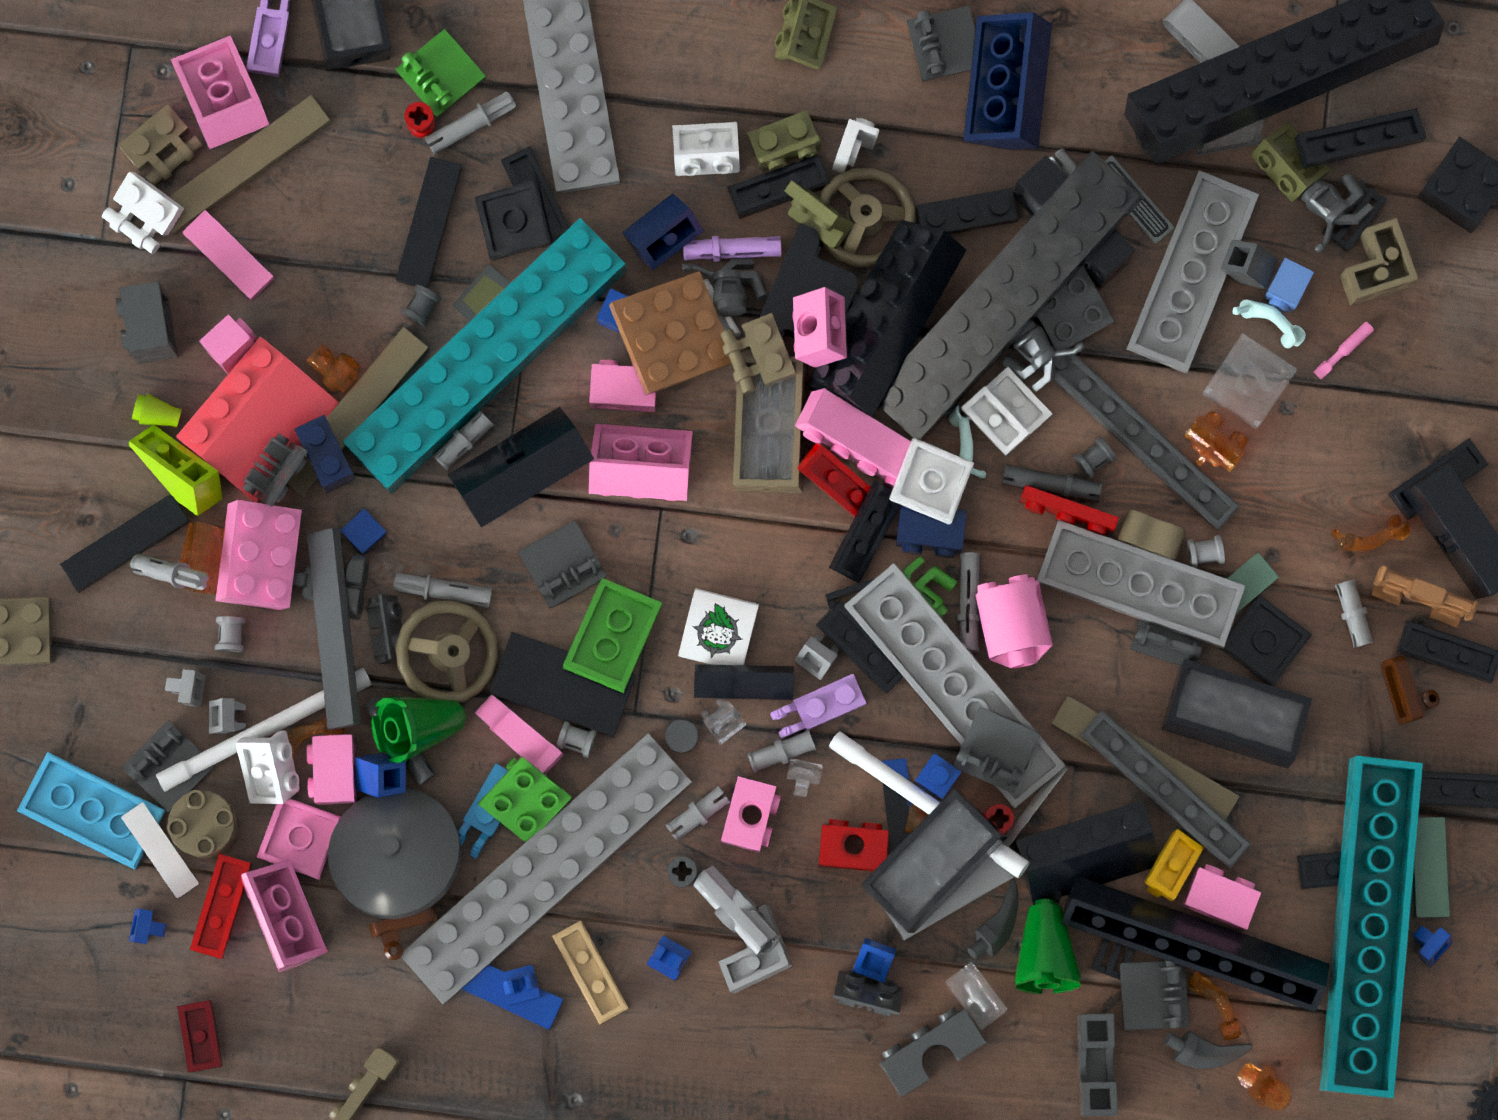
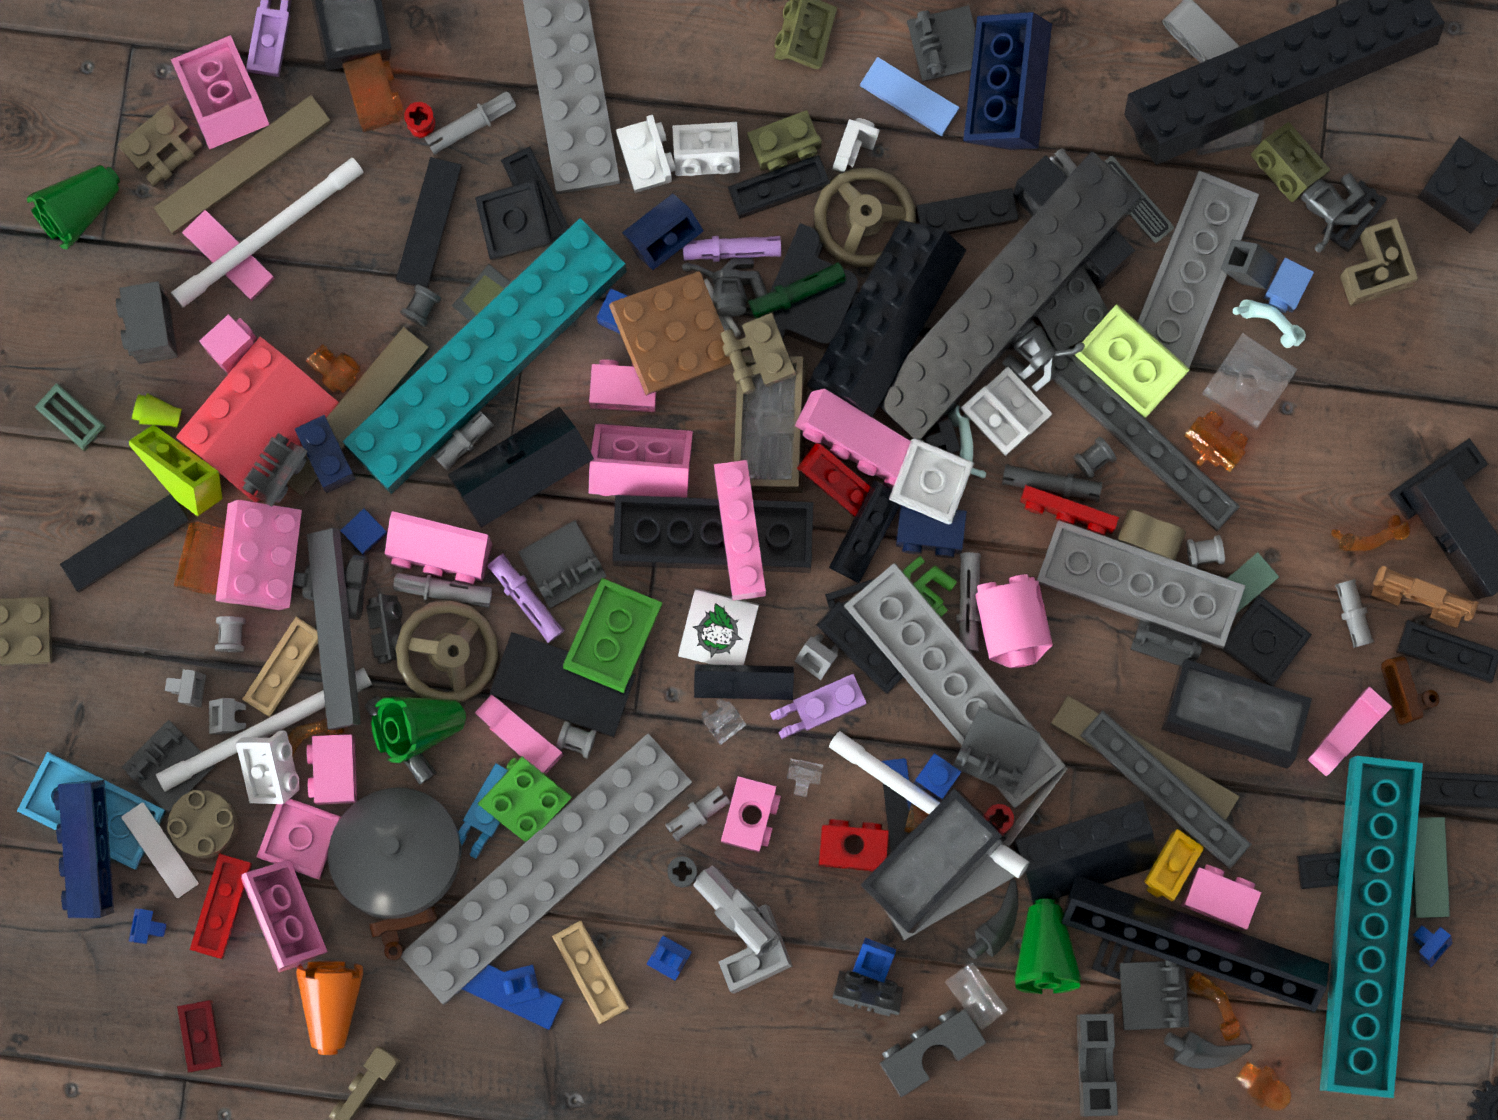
white plate [102,172,184,254] -> none
light grey axle [130,553,209,590] -> none
blue brick [355,753,406,798] -> none
bright green hinge [395,29,486,118] -> none
dark grey tile [665,719,698,753] -> none
light grey pin [747,730,816,773] -> none
olive bracket [784,180,854,249] -> none
bright pink brick [792,287,847,368] -> none
black plate [1294,108,1427,168] -> none
bright pink piece [1314,321,1374,379] -> none
none -> green cone [27,165,120,250]
none -> sand green tile [35,383,106,452]
none -> dark blue slope [54,780,114,918]
none -> white piece [171,157,364,308]
none -> tan tile [242,617,319,717]
none -> orange cone [296,961,364,1055]
none -> clear orange brick [342,53,404,132]
none -> bright pink slope [385,511,493,585]
none -> lavender pin [487,554,565,643]
none -> black brick [613,495,813,573]
none -> white bracket [616,115,676,193]
none -> bright pink brick [714,460,766,601]
none -> dark green pin [749,262,846,319]
none -> light blue tile [860,57,960,137]
none -> black tile [924,419,961,455]
none -> yellowish green tile [1074,304,1190,418]
none -> bright pink leg [1307,686,1392,776]

